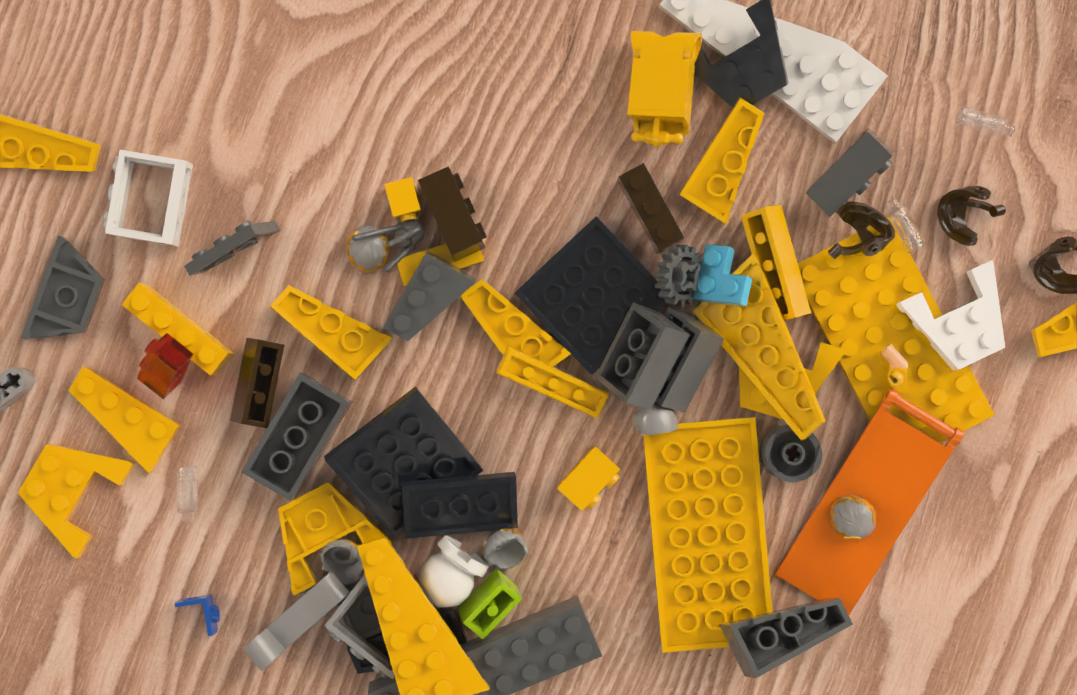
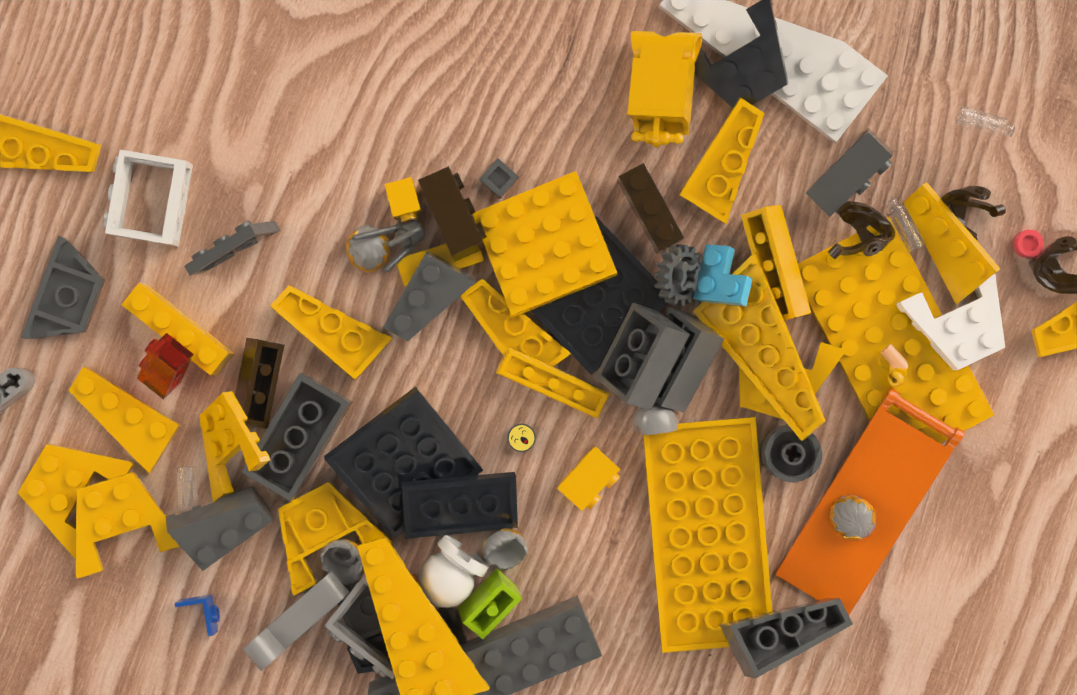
none -> yellow wing [76,471,179,579]
none -> dark grey wedge [166,487,272,571]
none -> yellow wing [199,391,270,502]
none -> yellow plate [473,171,618,317]
none -> dark grey tile [479,159,519,199]
none -> light yellow tile [508,424,536,452]
none -> yellow wing [903,182,1000,305]
none -> coral tile [1013,229,1044,258]

